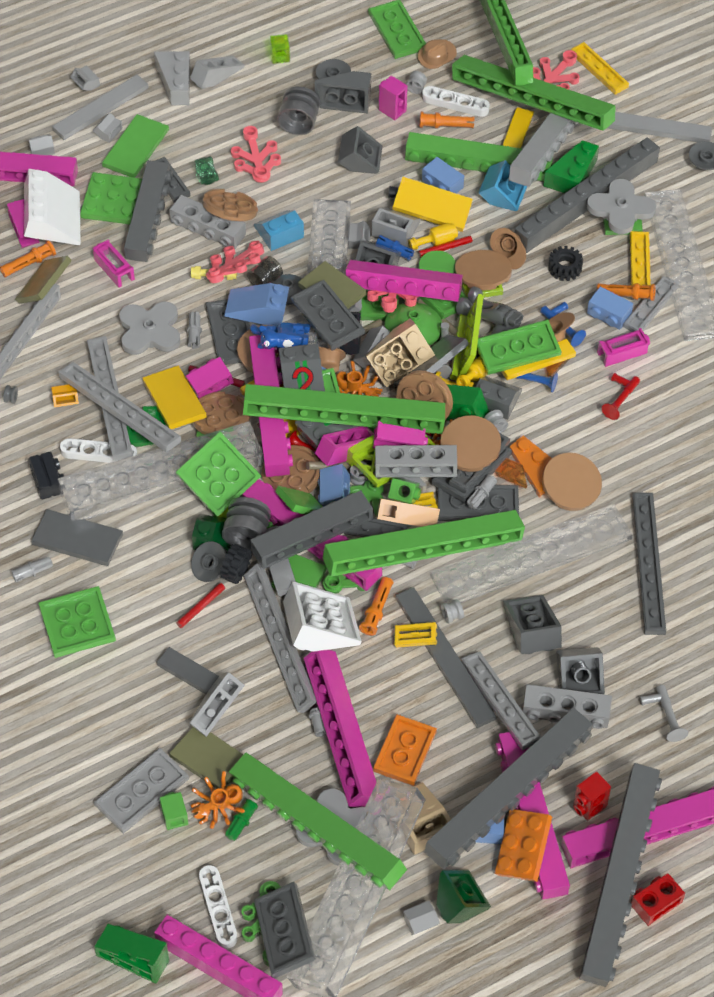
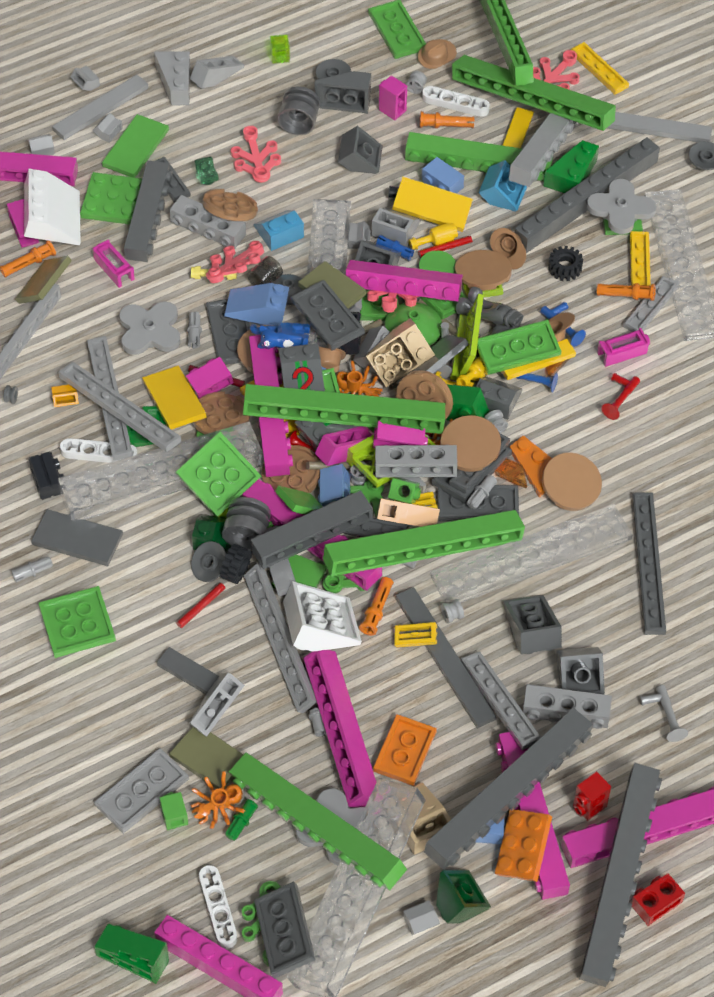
medium blue brick [587,287,633,330] -> none

